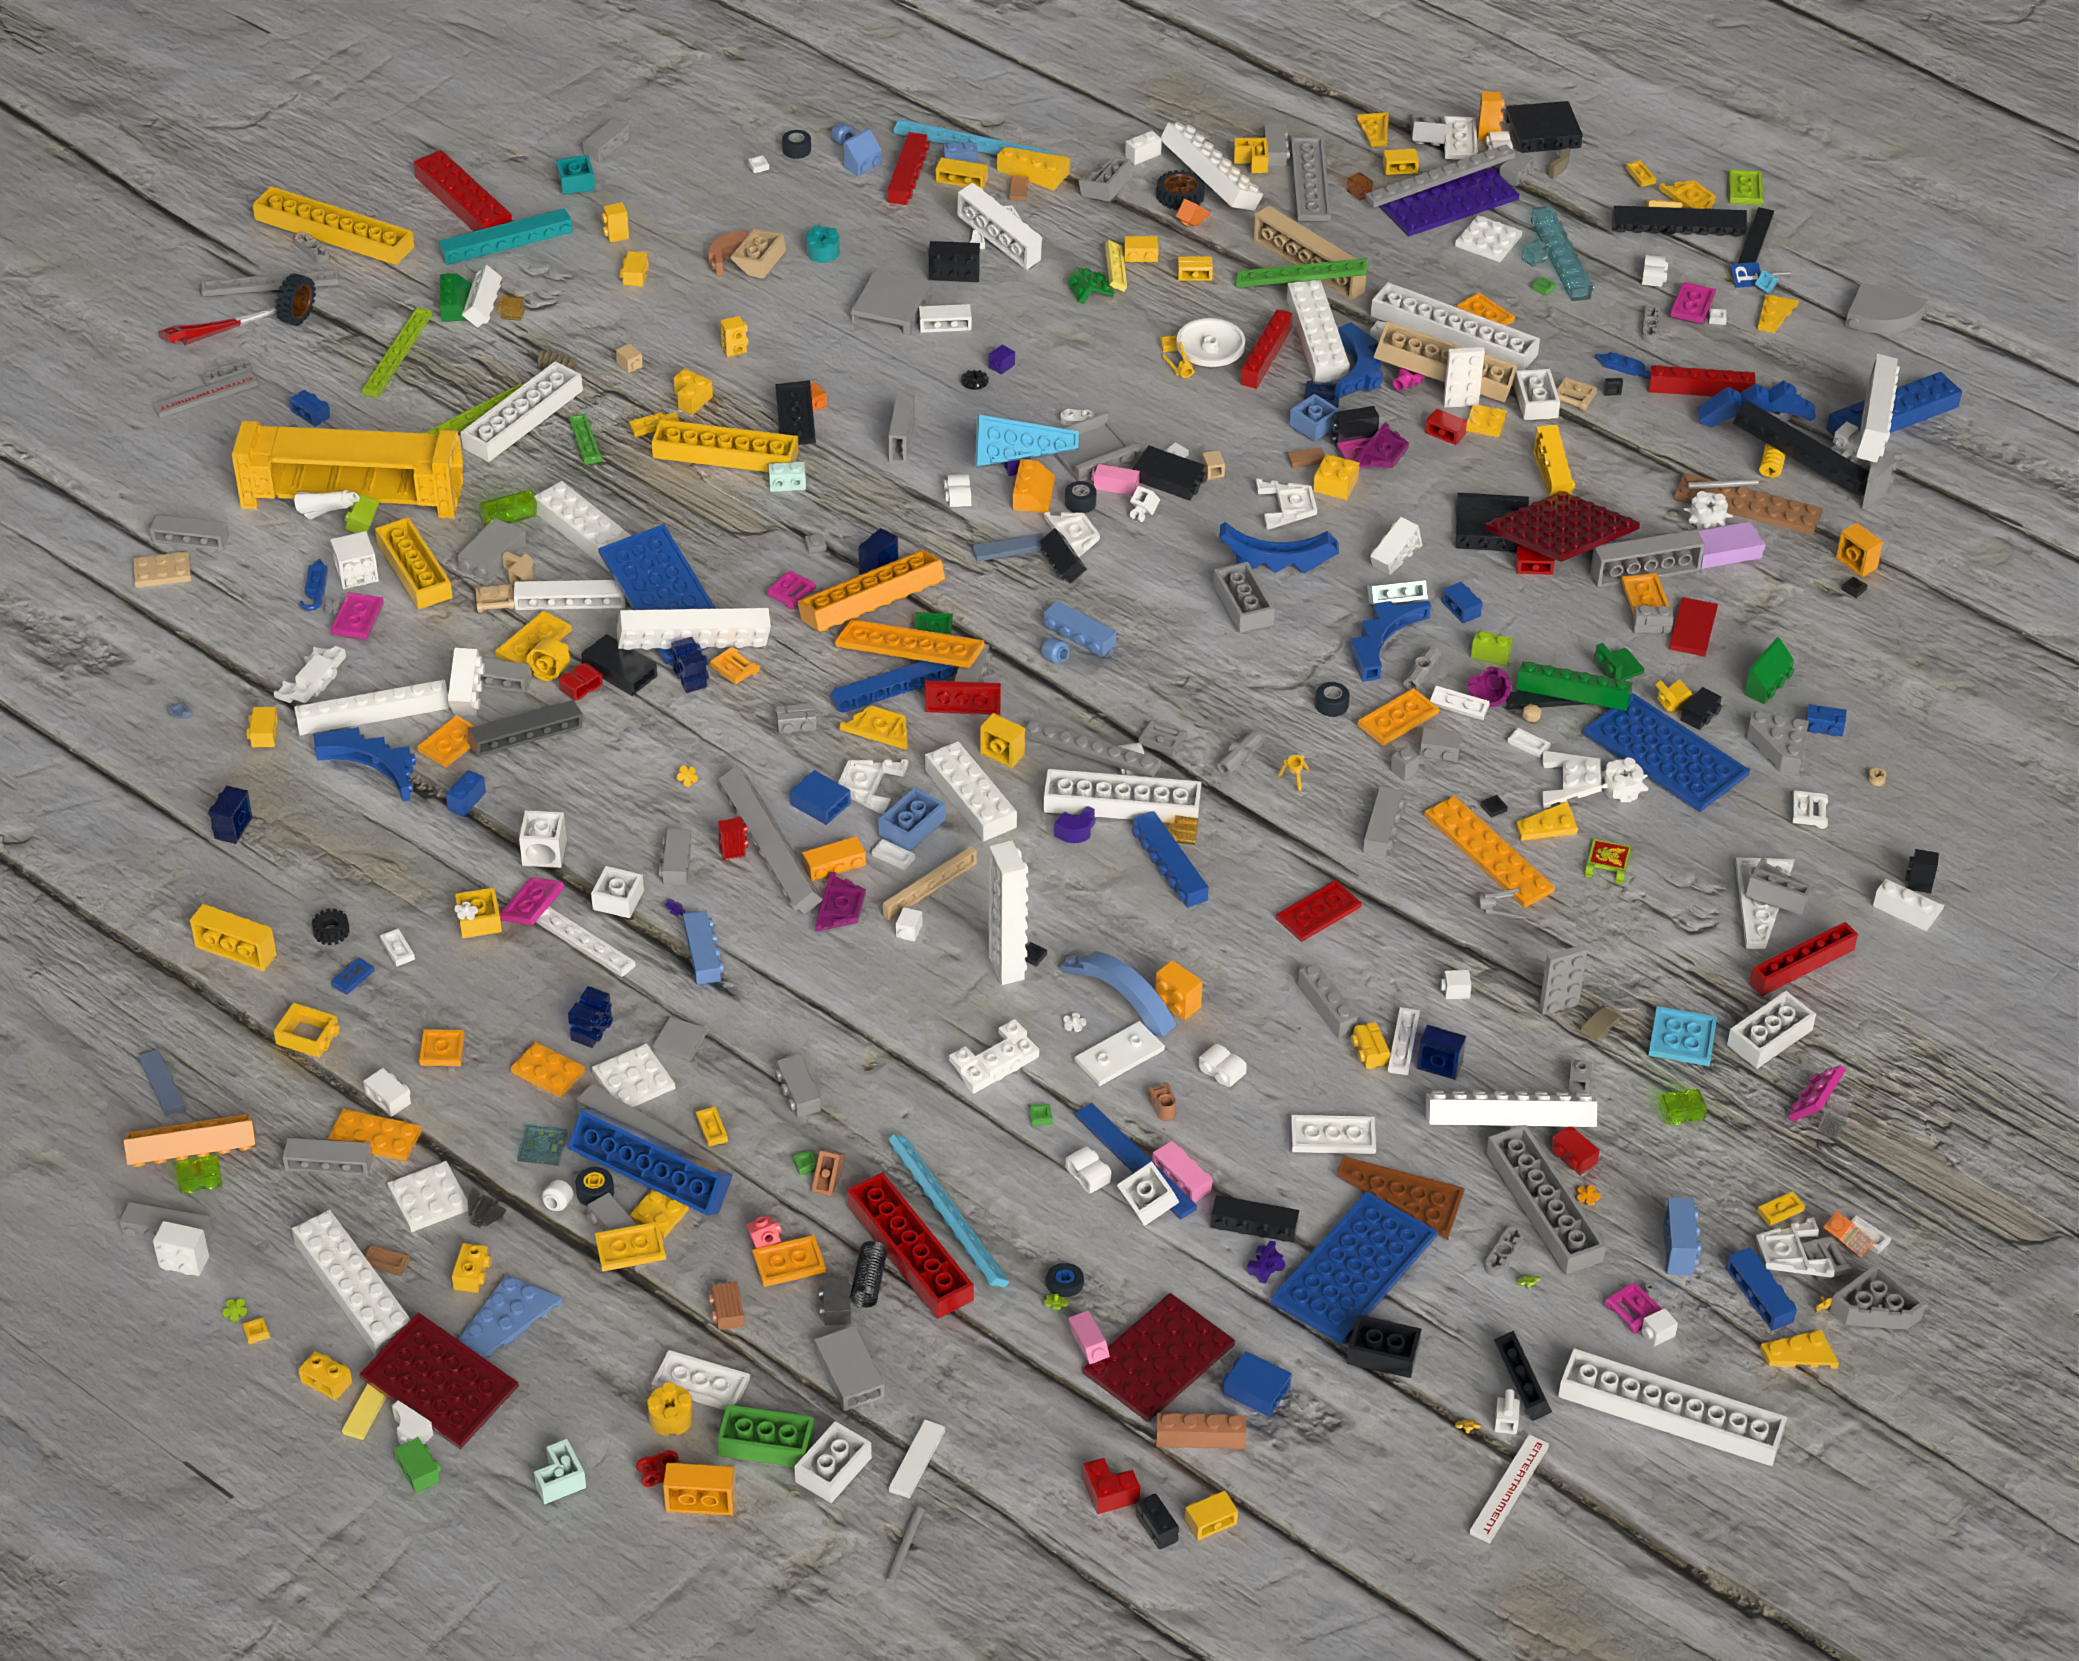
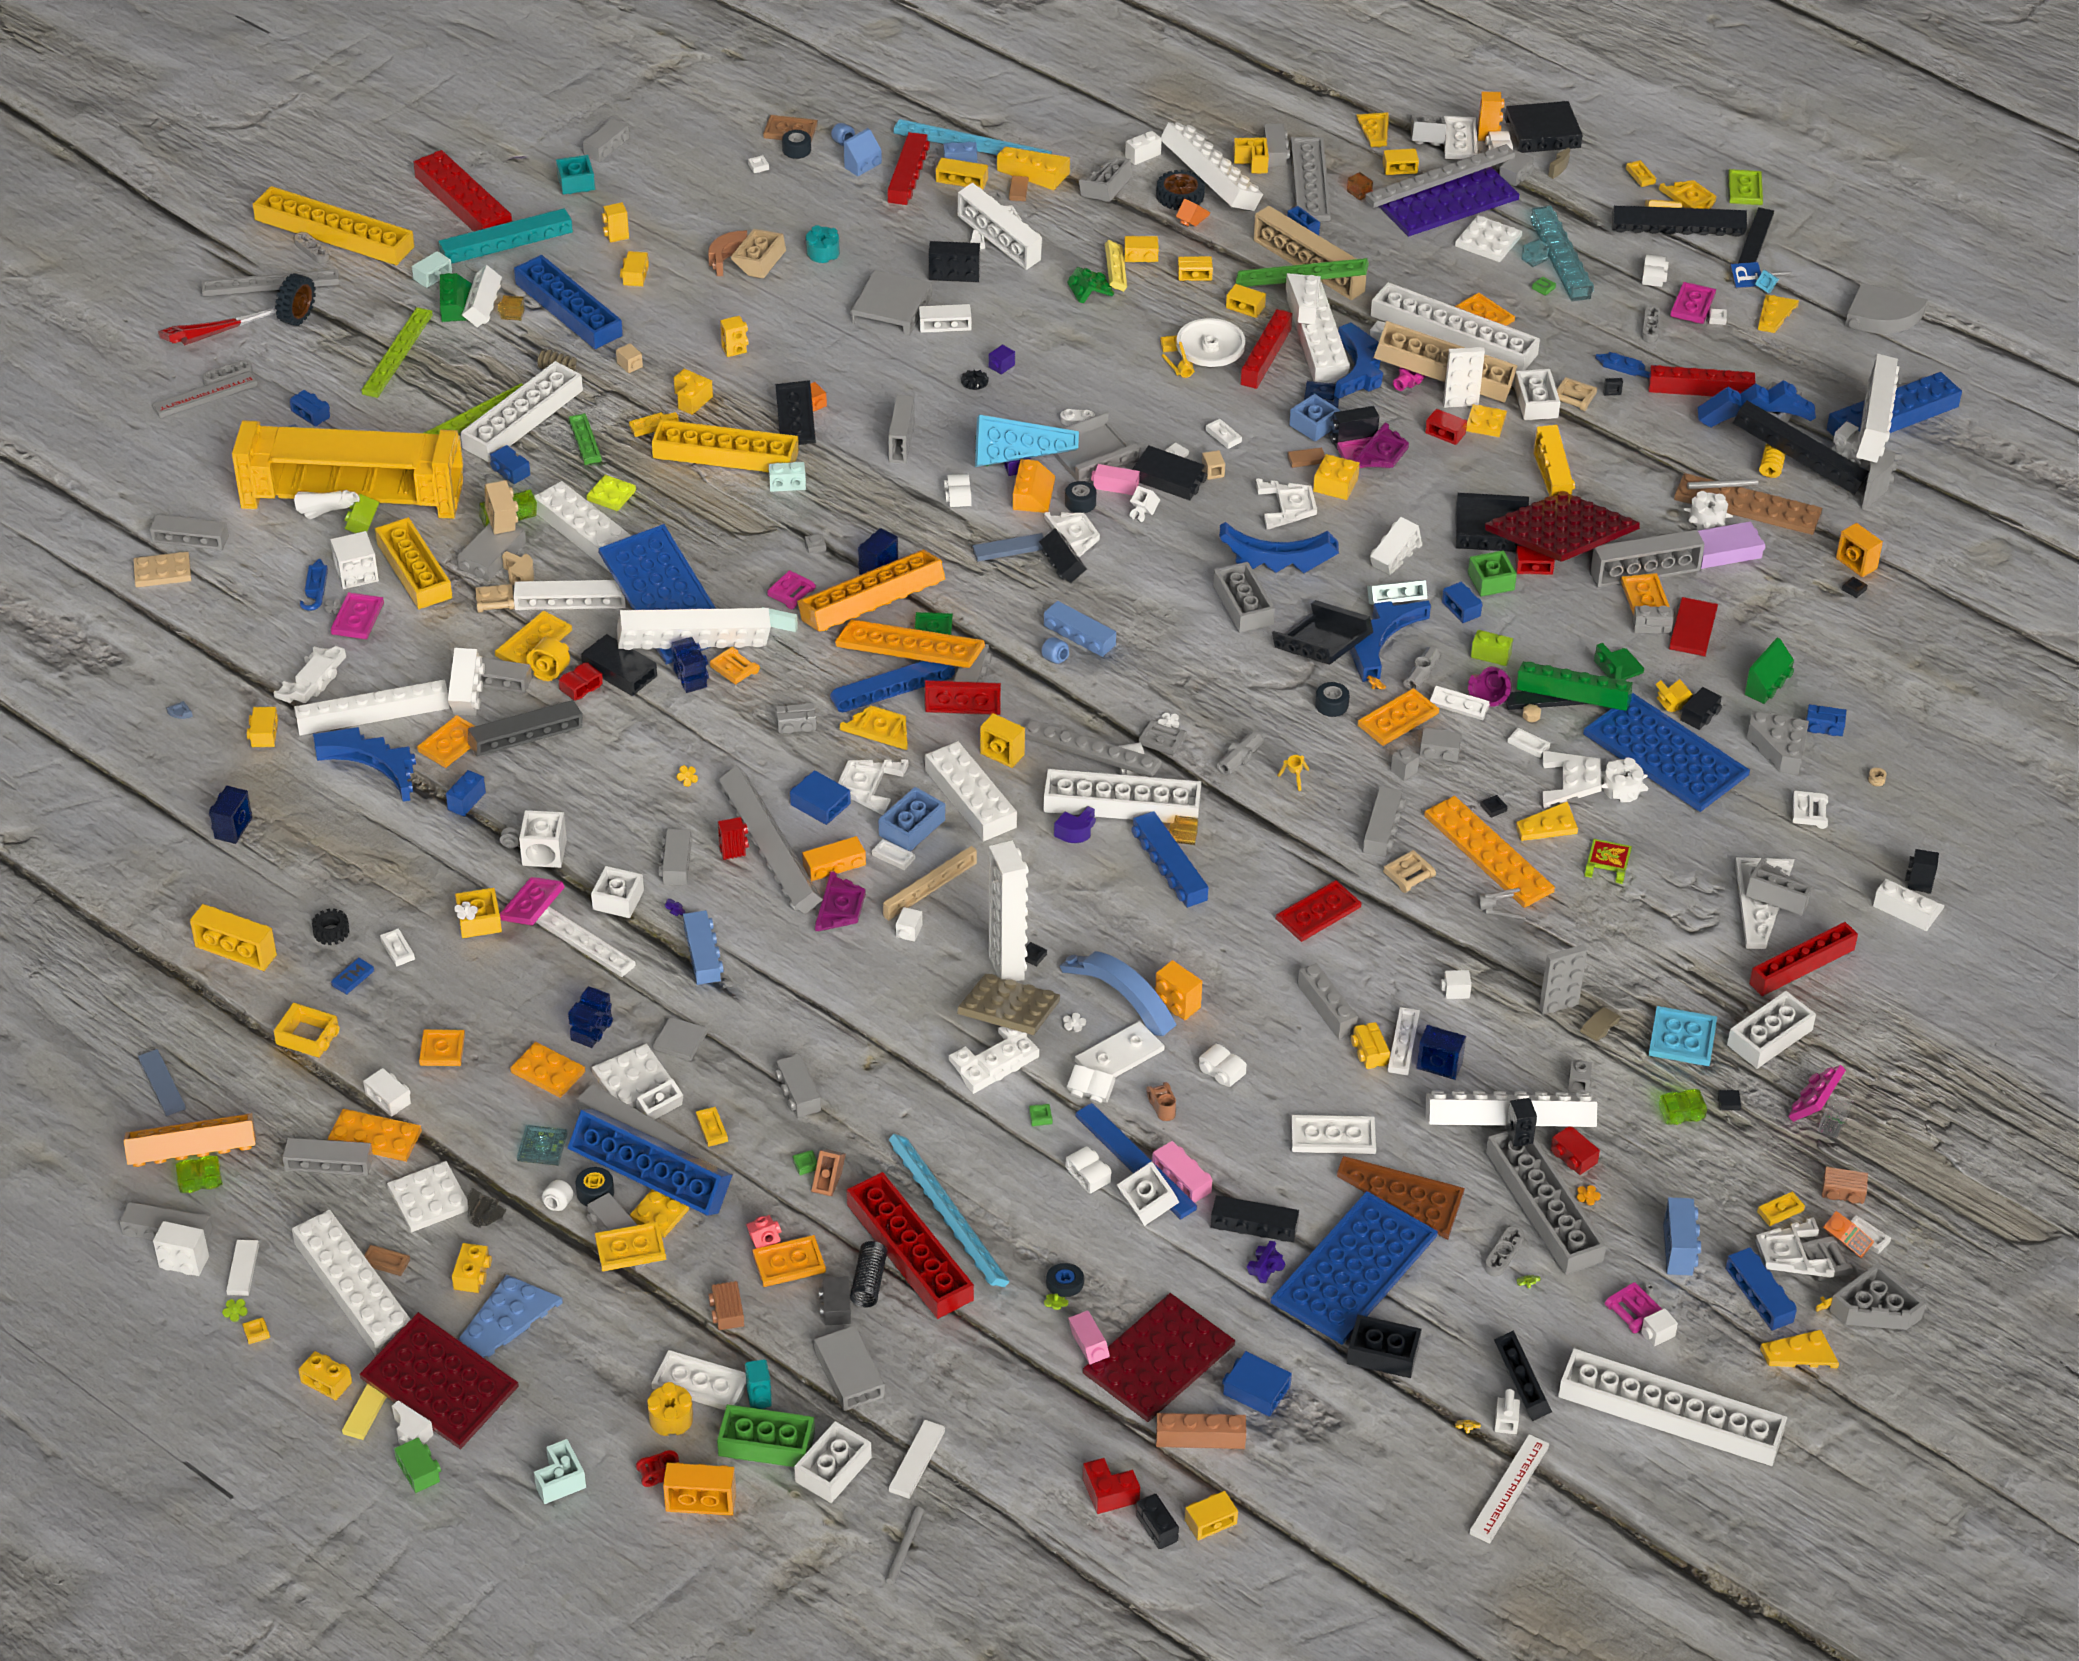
none -> white tile [226,1240,259,1296]
none -> light aqua brick [412,251,452,288]
none -> tan brick [485,480,518,534]
none -> blue brick [490,445,531,484]
none -> light grey wheel [500,827,520,848]
none -> blue brick [514,255,623,349]
none -> neon yellow plate [587,475,636,511]
none -> white brick [636,1079,683,1120]
none -> teal brick [745,1359,772,1409]
none -> light aqua tile [762,607,798,632]
none -> medium nougat tile [763,115,818,142]
none -> dark tan plate [957,974,1060,1035]
none -> white brick [1067,1065,1115,1104]
none -> white plant [1158,713,1180,729]
none -> white plate [1206,419,1242,449]
none -> yellow brick [1226,284,1266,318]
none -> black panel [1272,600,1373,665]
none -> white wedge [1286,273,1321,324]
none -> blue brick [1287,206,1321,235]
none -> light orange plant [1367,675,1386,690]
none -> tan plate [1383,850,1436,893]
none -> bright green brick [1468,550,1517,597]
none -> black brick [1506,1098,1537,1147]
none -> black tile [1717,1090,1741,1110]
none -> nougat brick [1822,1167,1868,1204]

